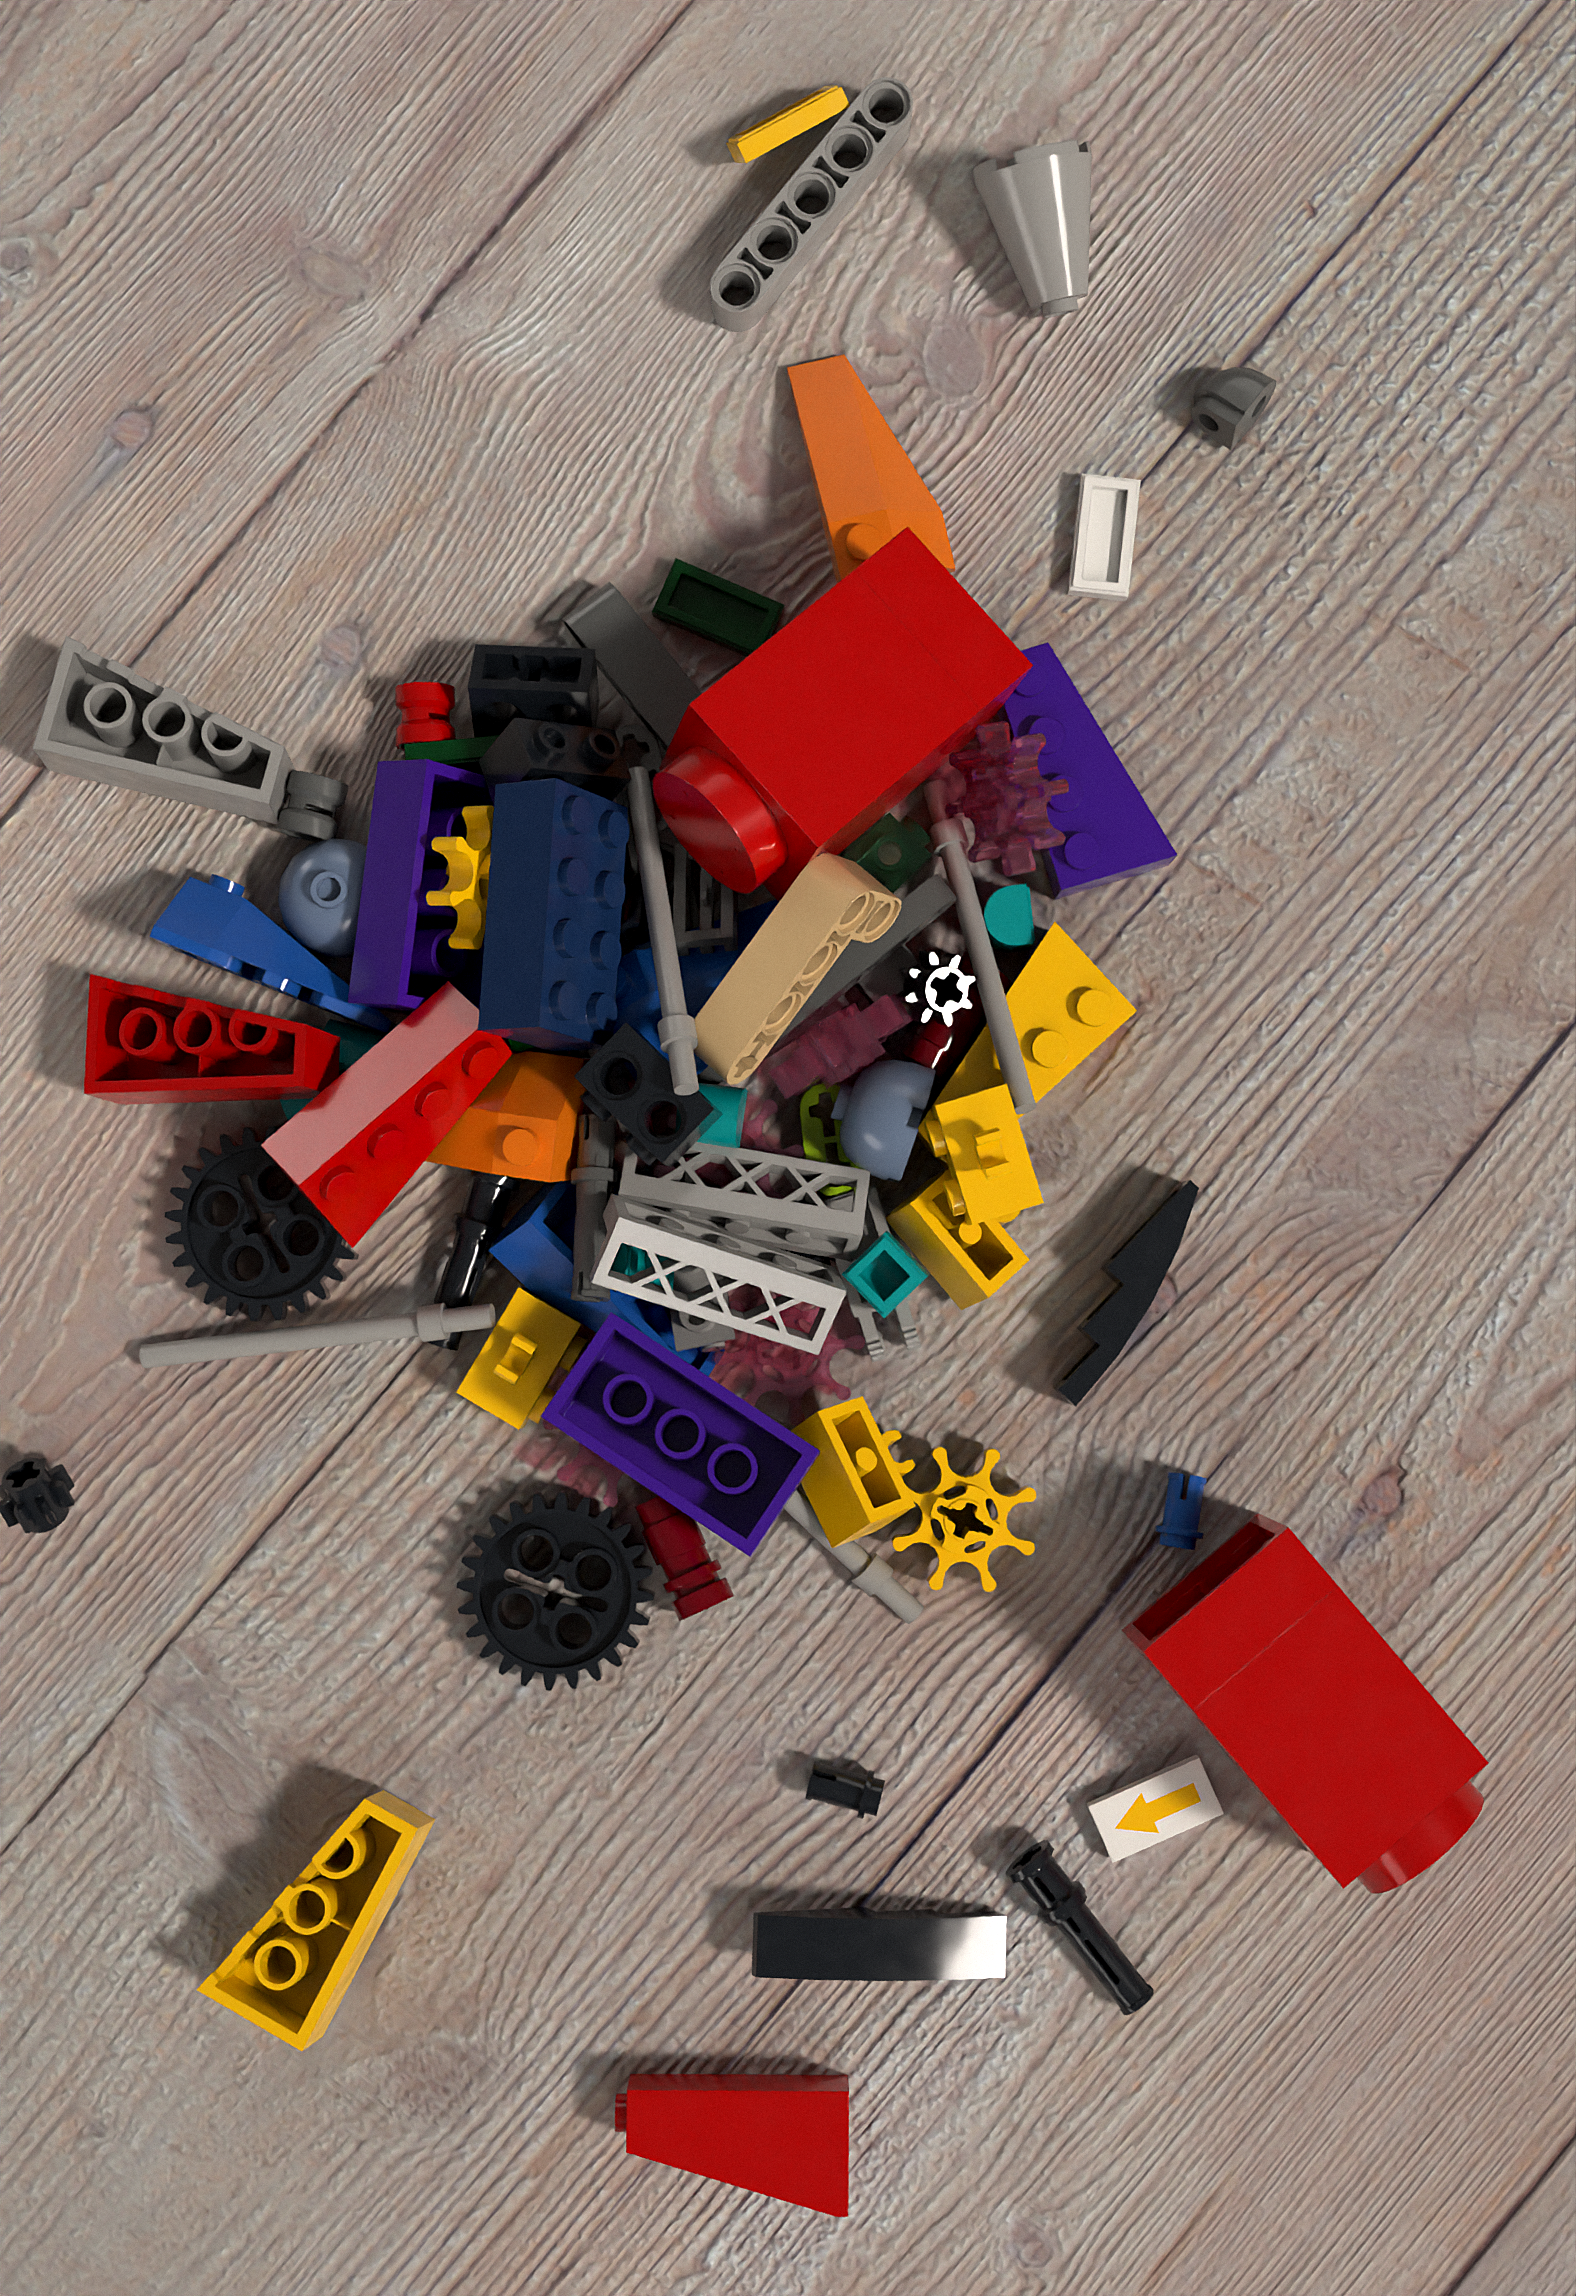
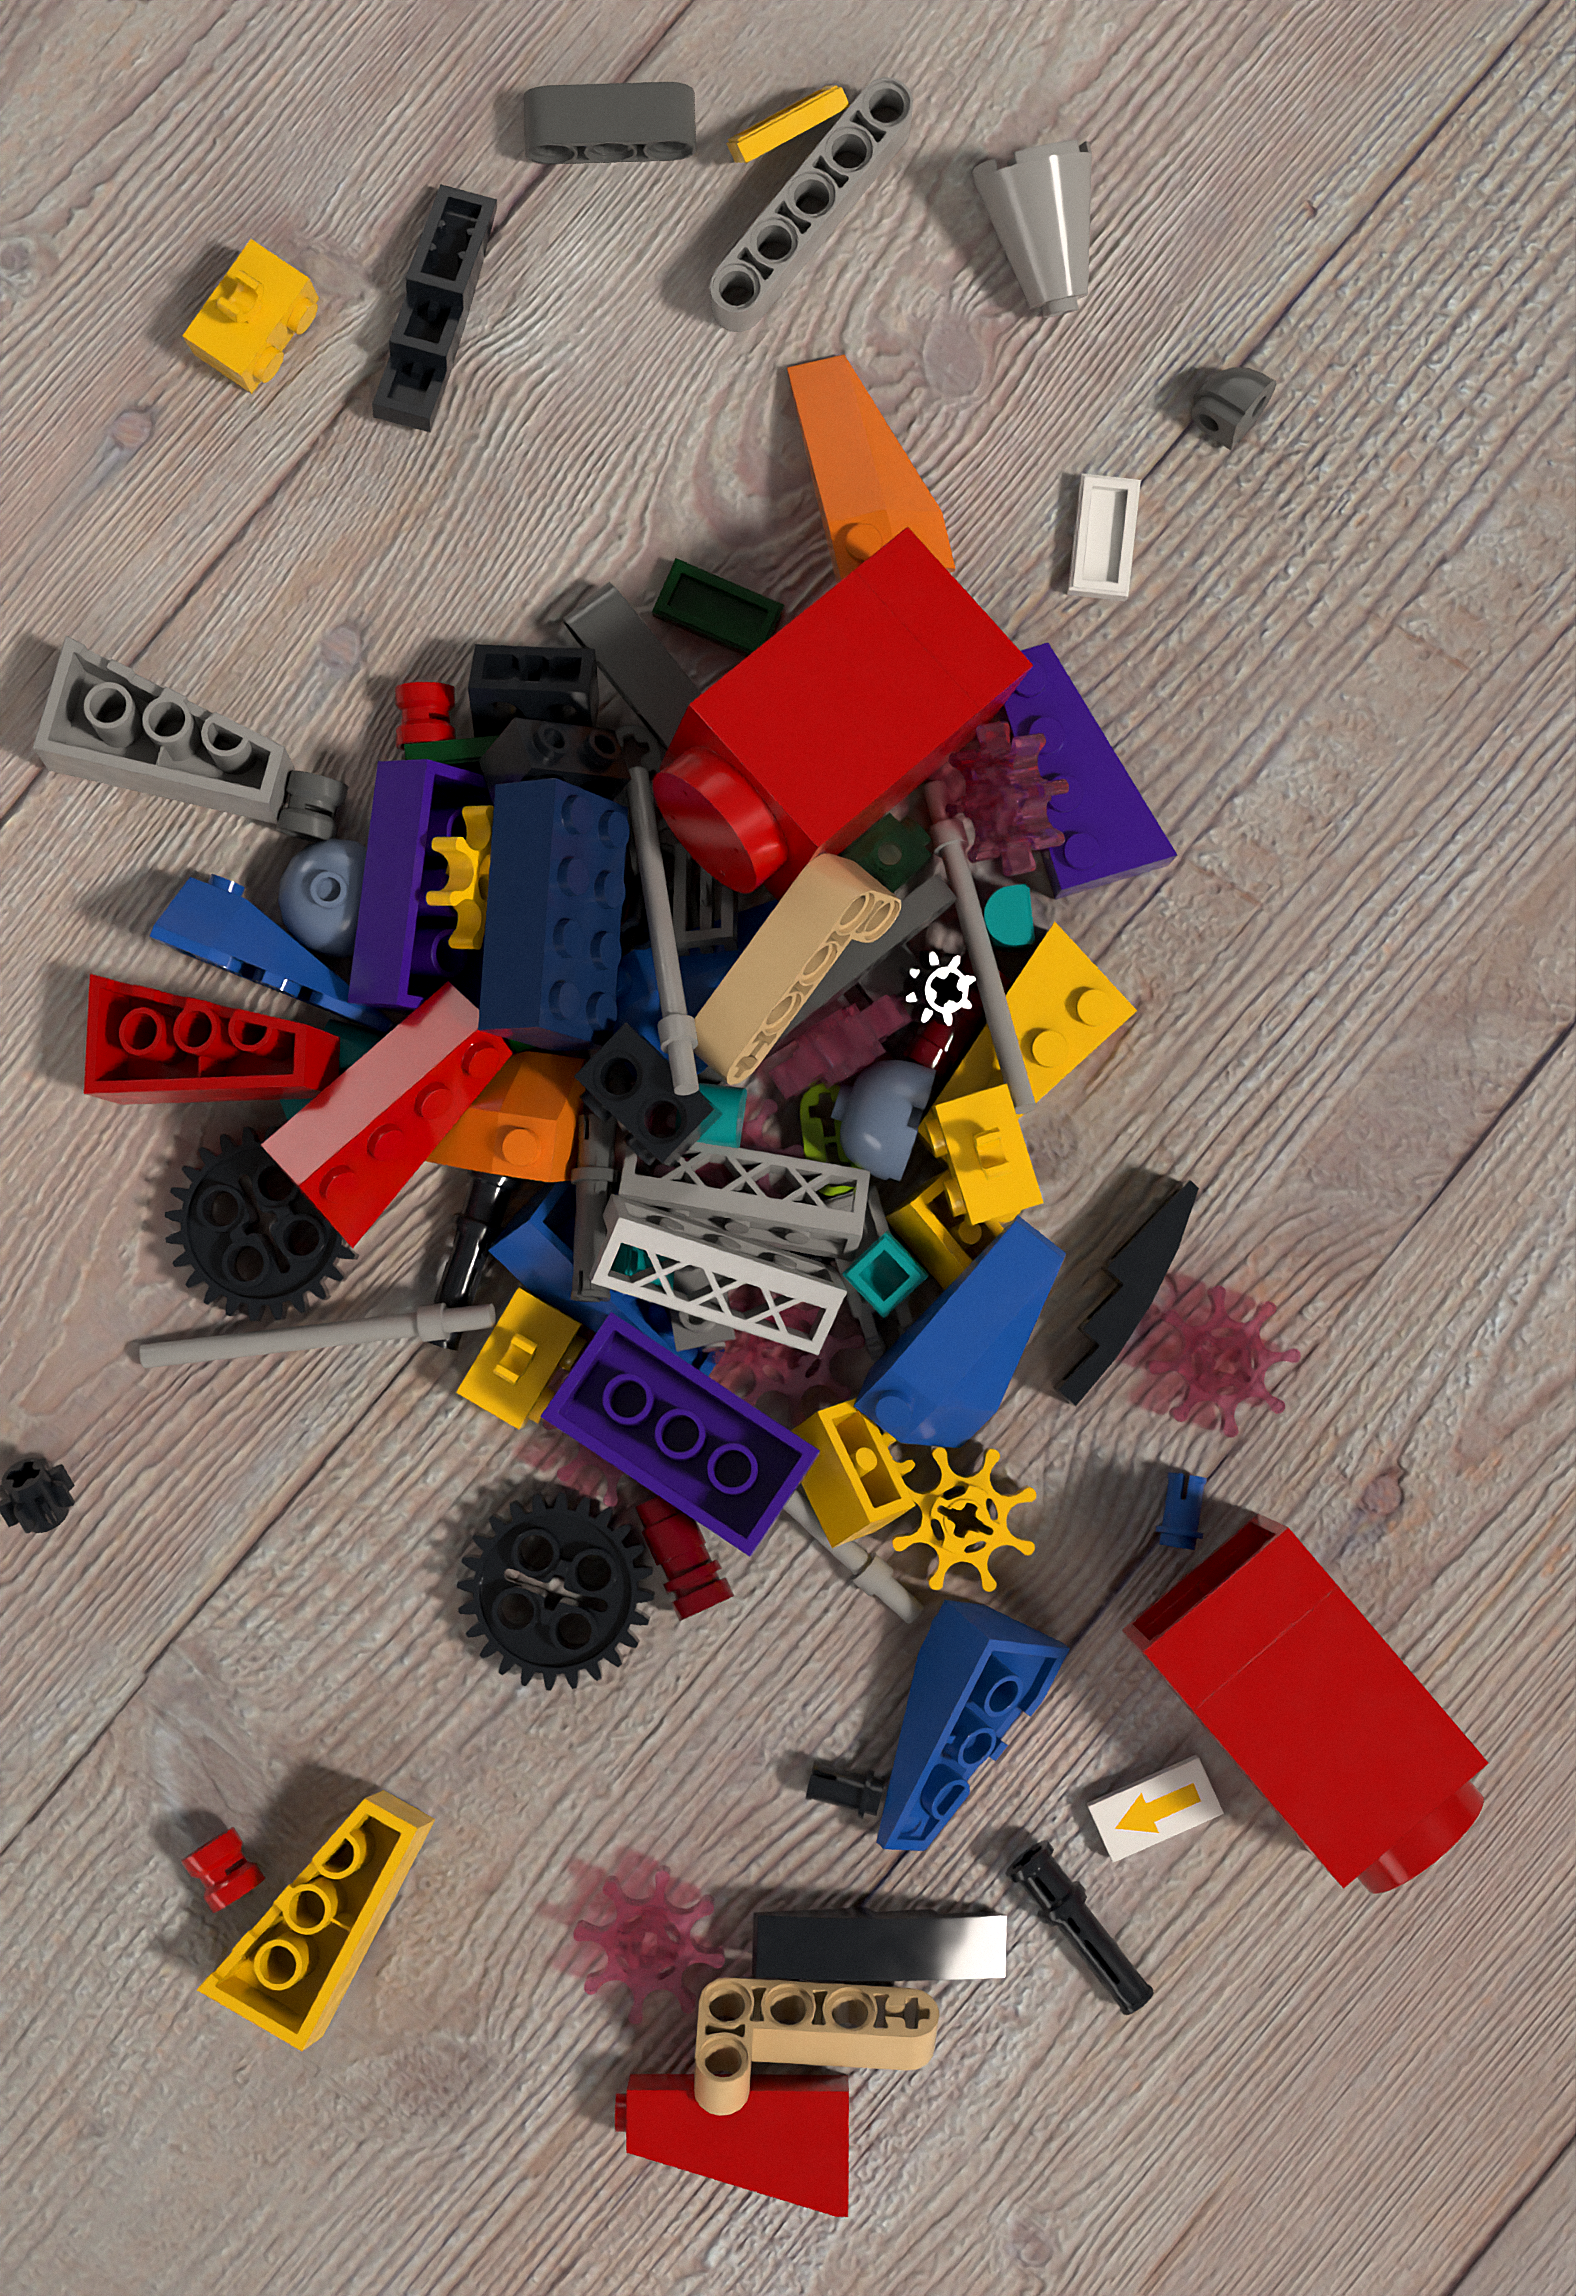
none -> red wheel [181,1827,266,1913]
none -> yellow brick [182,239,319,394]
none -> black slope [372,184,497,433]
none -> dark grey beam [523,82,696,164]
none -> clear pink gear [573,1865,725,2024]
none -> tan beam [694,1977,939,2116]
none -> blue wedge [854,1215,1066,1448]
none -> blue wedge [876,1600,1070,1851]
none -> clear pink gear [1145,1285,1301,1438]

